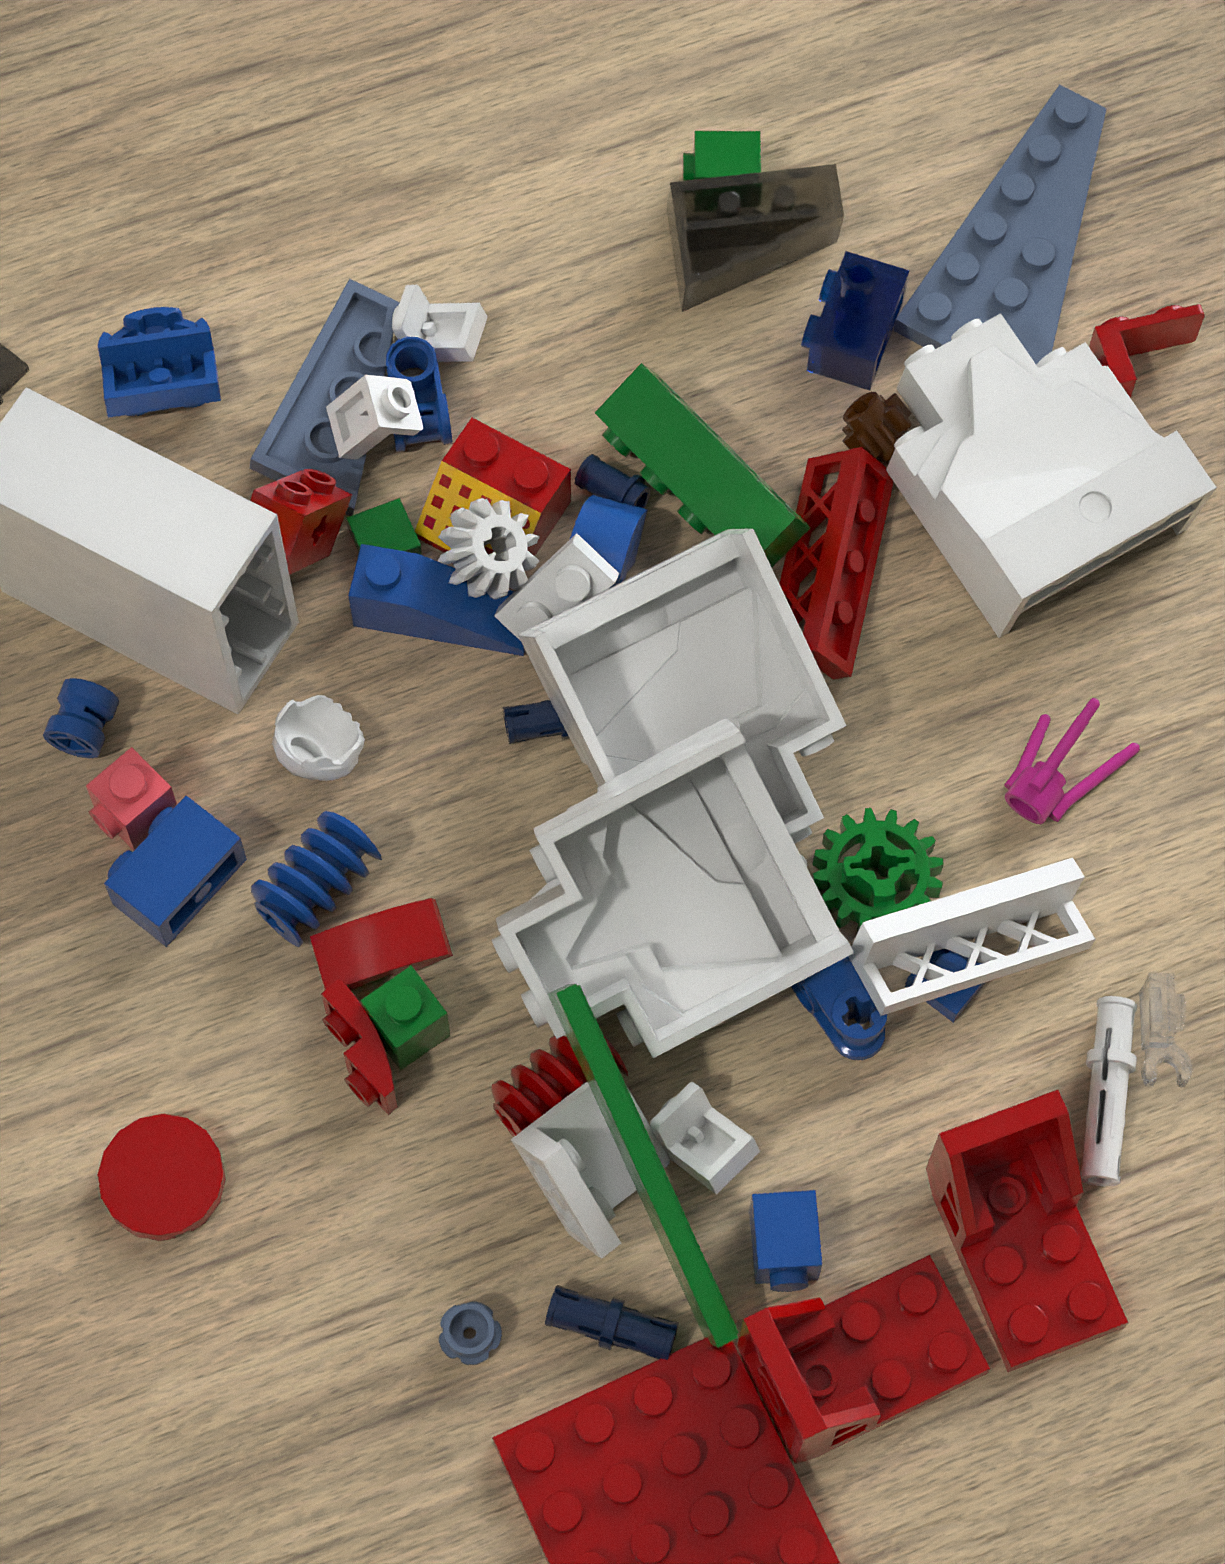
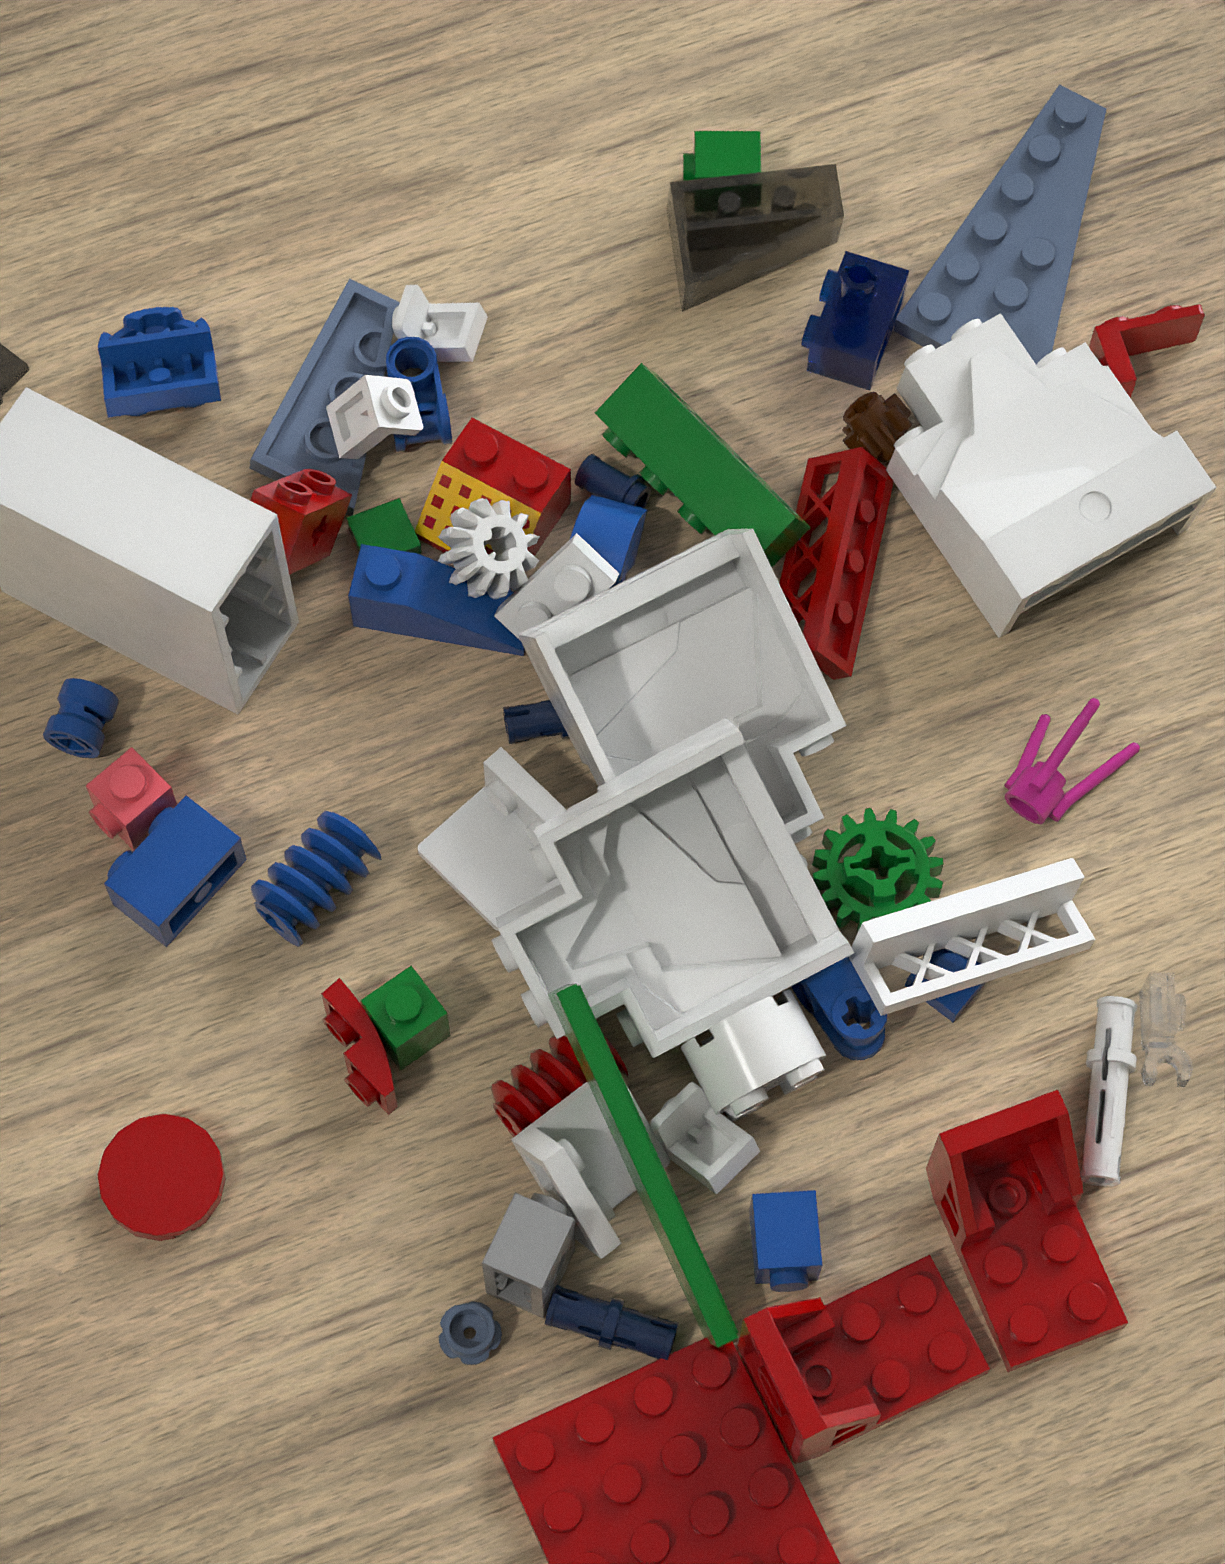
white hair [272,695,365,781] -> none
red slope [310,898,453,990] -> none
none -> white bracket [418,747,567,931]
none -> light grey brick [482,1193,575,1319]
none -> white brick [681,989,826,1122]

